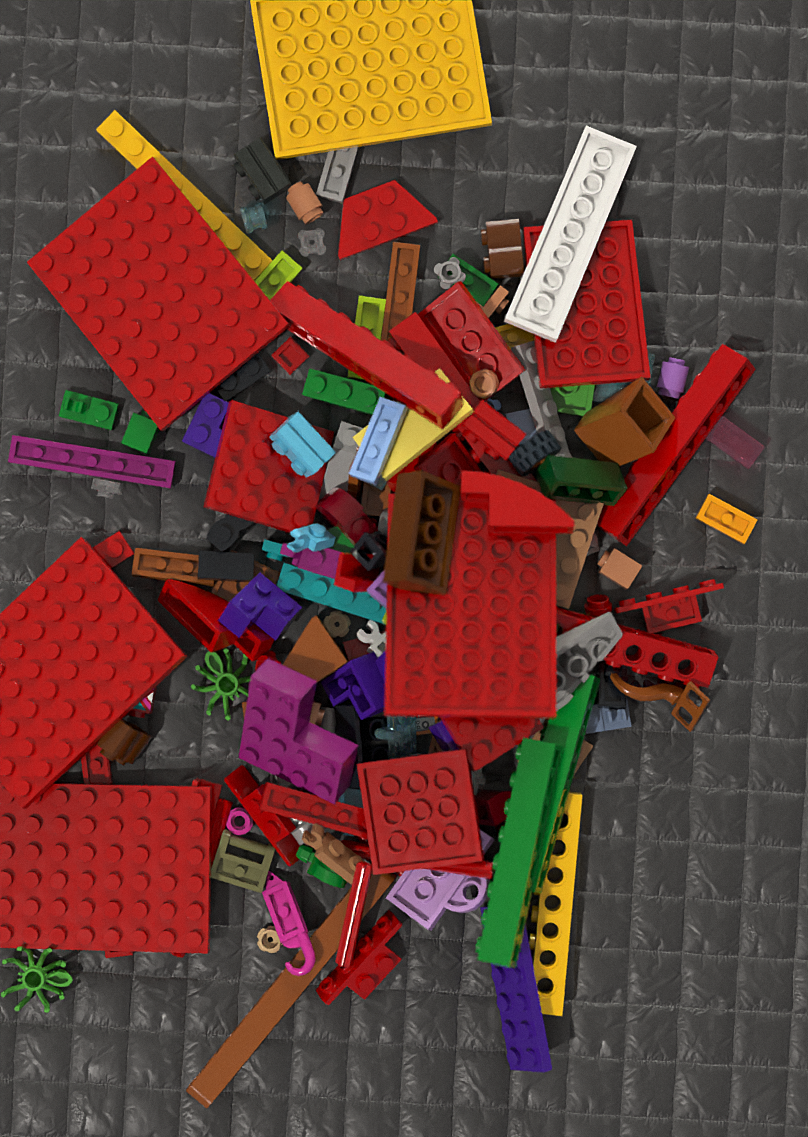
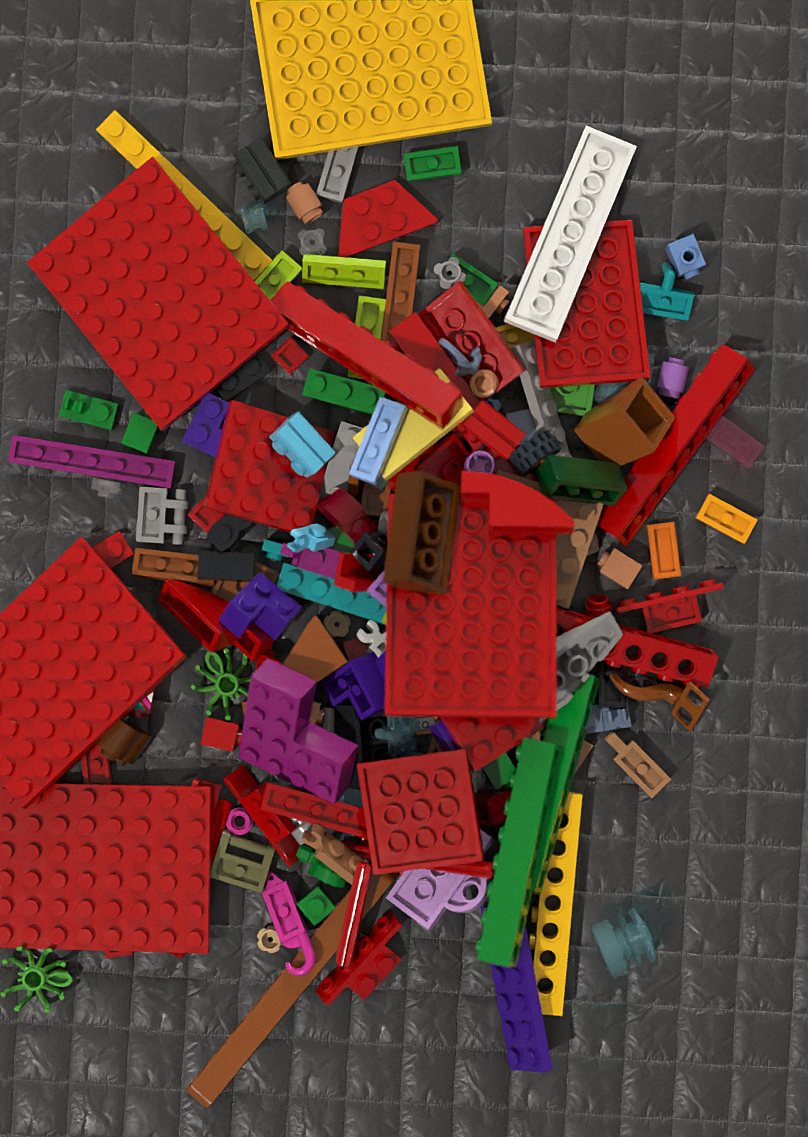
reddish brown brick [481,219,524,279] -> none
none -> light grey plate [136,487,189,545]
none -> red tile [188,496,226,534]
none -> red brick [200,716,243,752]
none -> green brick [297,883,336,926]
none -> lime plate [302,254,386,289]
none -> green plate [404,146,462,183]
none -> sand blue piece [438,338,482,377]
none -> medium lavender wheel [464,451,494,474]
none -> green brick [483,752,516,791]
none -> clear light blue wheel [590,907,657,980]
none -> medium nougat plate [604,731,671,798]
none -> teal plate [640,262,694,321]
none -> orange tile [646,522,681,580]
none -> medium blue brick [665,234,706,280]

